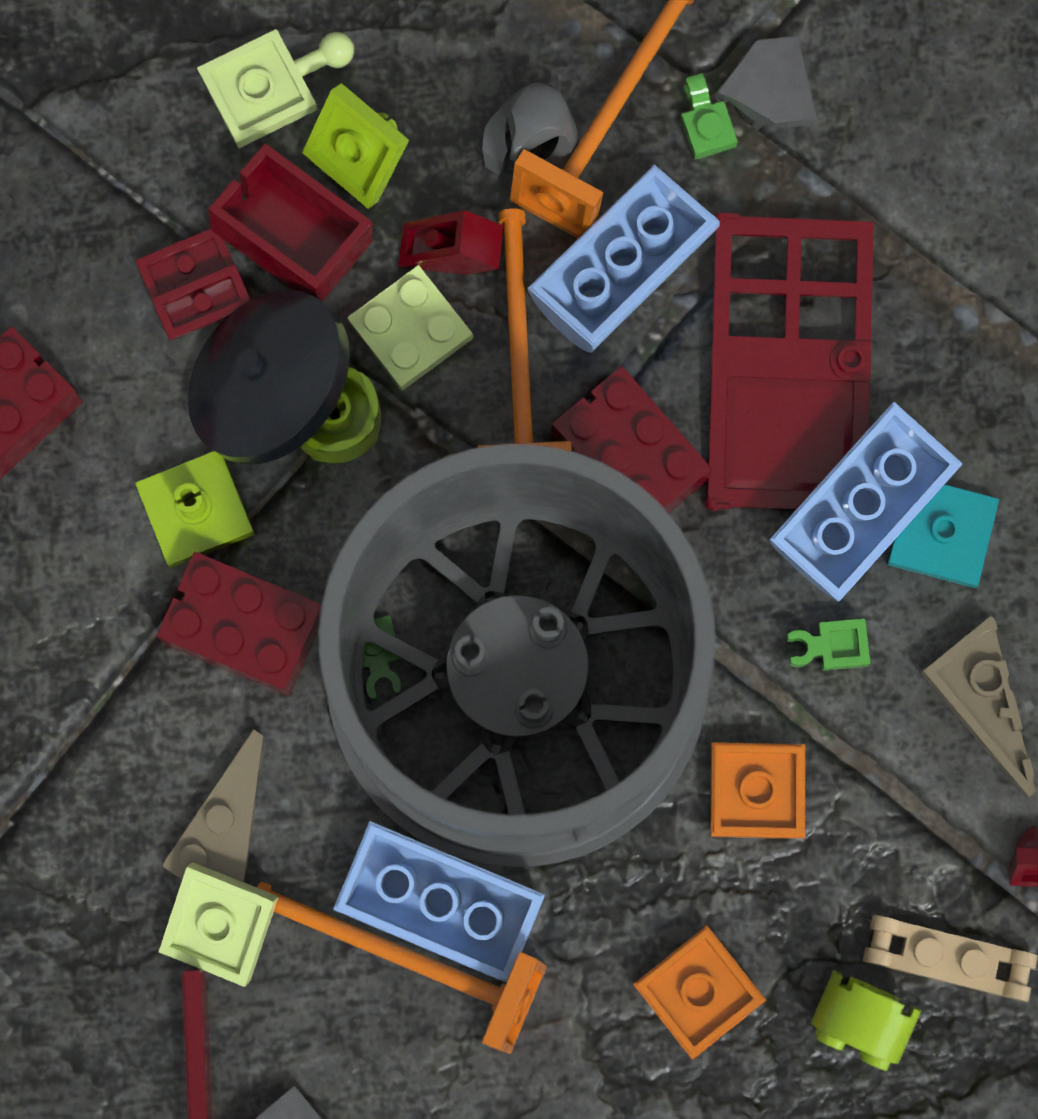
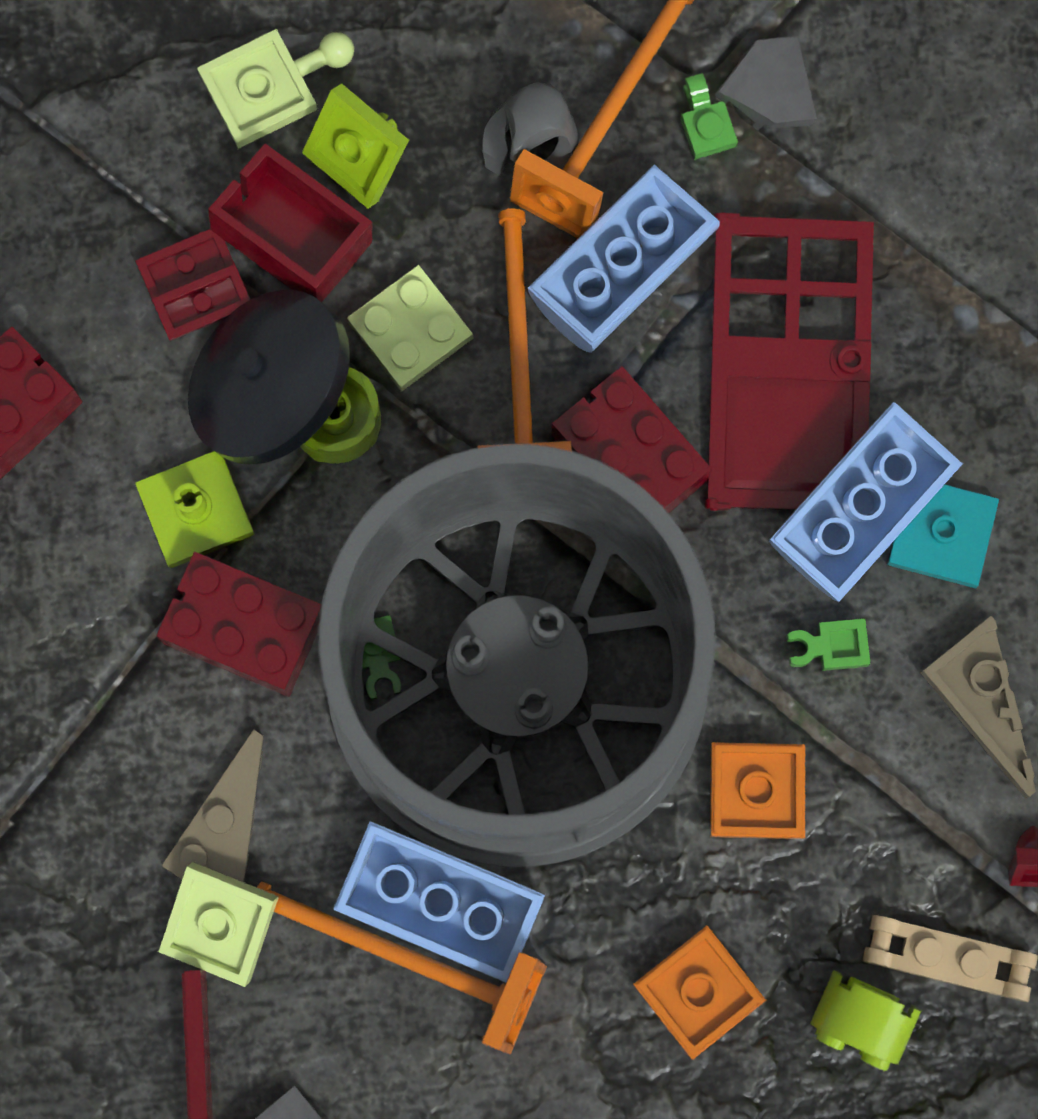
dark red slope [398,210,503,275] -> none

